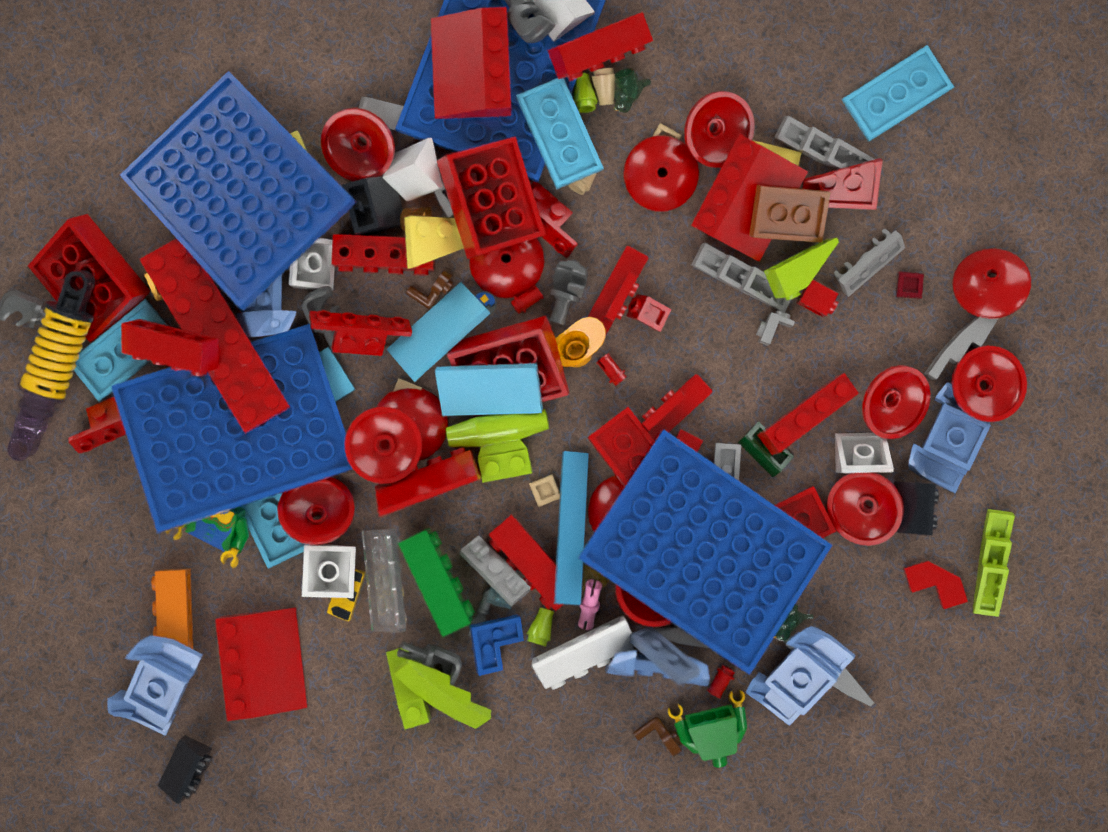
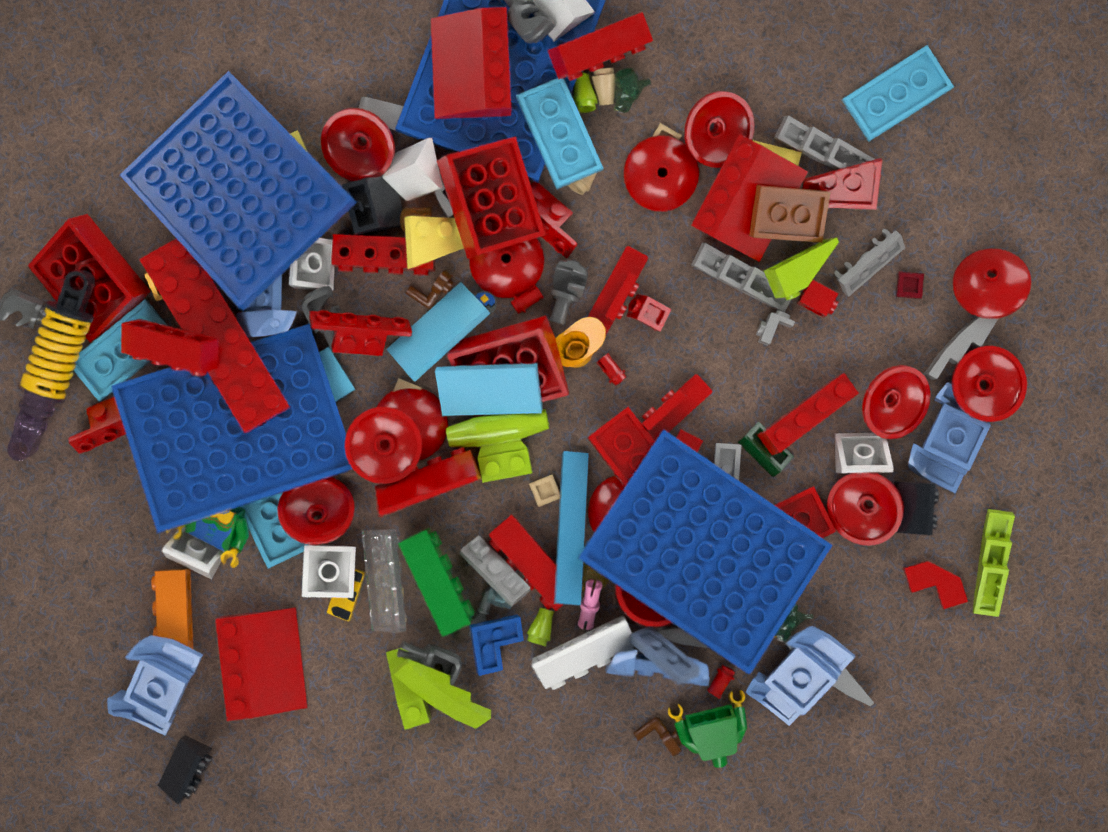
none -> white slope [162,527,224,579]

